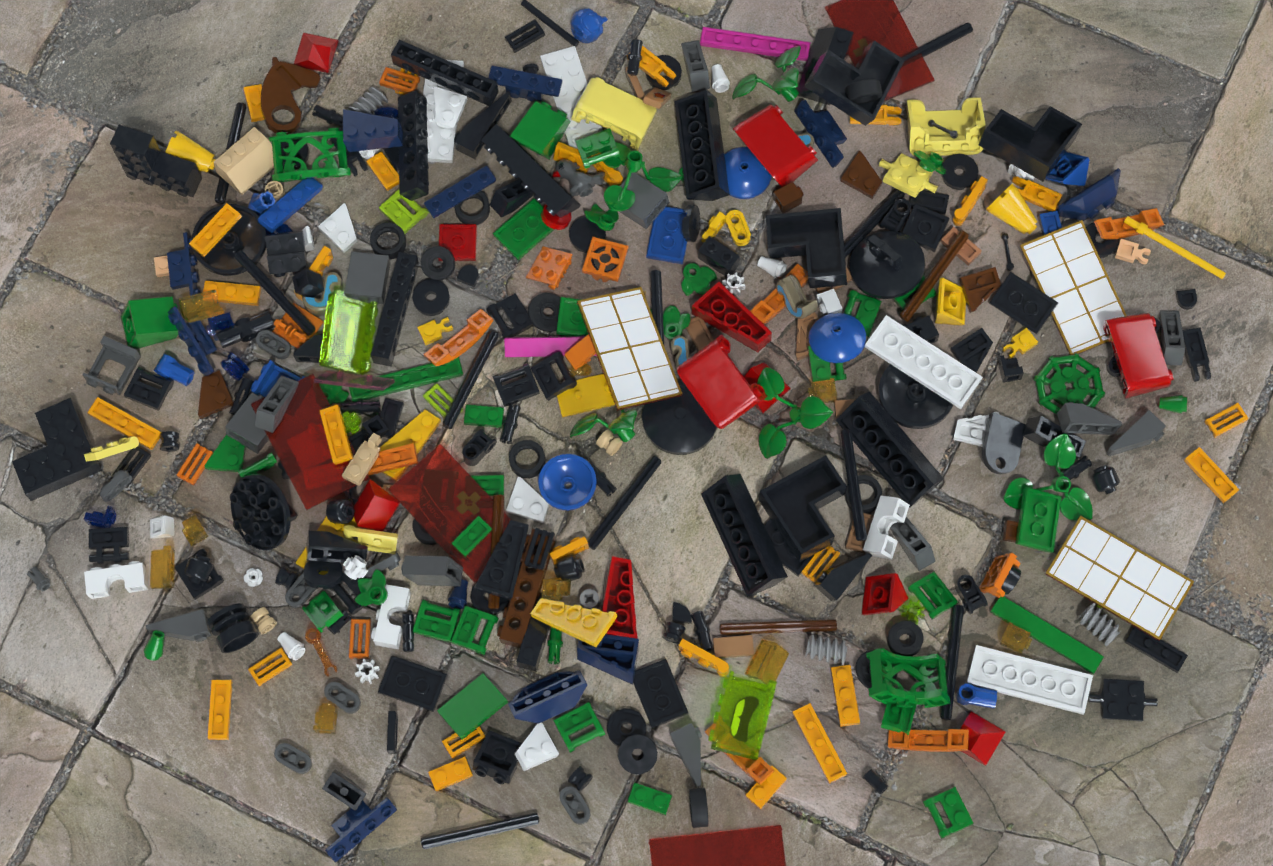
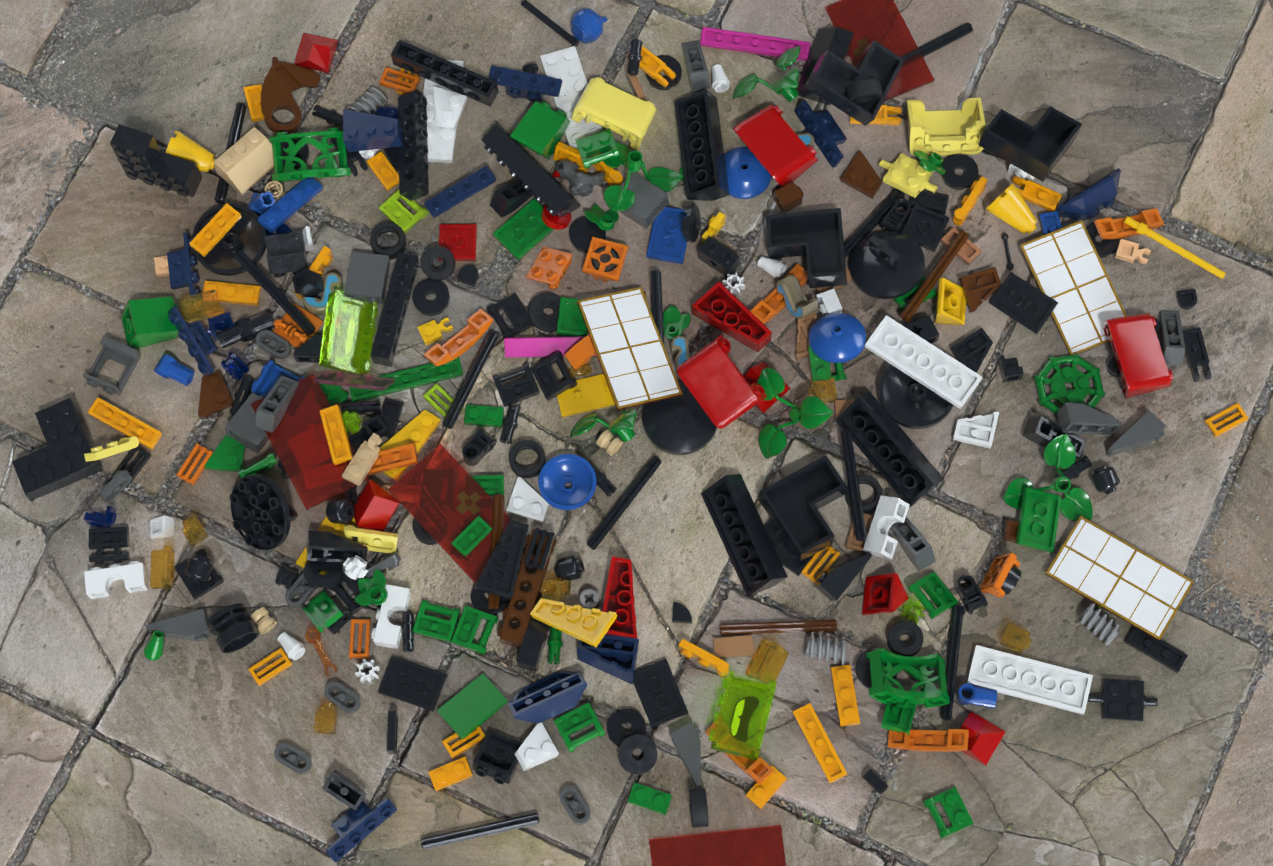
dark grey pin [27,567,51,592] -> none
black plate [124,367,174,411] -> none
black wheel [160,431,179,452] -> none
light orange plate [208,680,233,740] -> none
white plate [244,568,263,587] -> none
white wing [318,203,357,253] -> none
dark grey brick [401,556,463,587] -> none
dark blue cone [448,579,468,609] -> none
black slope [454,91,512,159] -> none
black tyre [454,191,490,225] -> none
black tile [505,19,545,53] -> none
light orange plate [550,536,589,565] -> none
black wheel [568,766,593,792] -> none
medium nougat tile [643,87,672,109] -> none
black wheel [662,622,686,644] -> none
green plate [681,263,717,296] -> none
medium nougat tile [686,317,714,351] -> none
black pin [691,611,714,652] -> none
yellow plate [726,210,751,246] -> none
green plate [844,290,882,337] -> none
black hinge [928,120,958,139] -> none
tile [982,412,1026,474] -> none
green tile [990,597,1104,674] -> none
yellow plate [1002,328,1038,359] -> none
blue slope [1046,152,1090,186] -> none
green cone [1159,395,1187,414] -> none
light orange plate [1184,447,1239,503] -> none

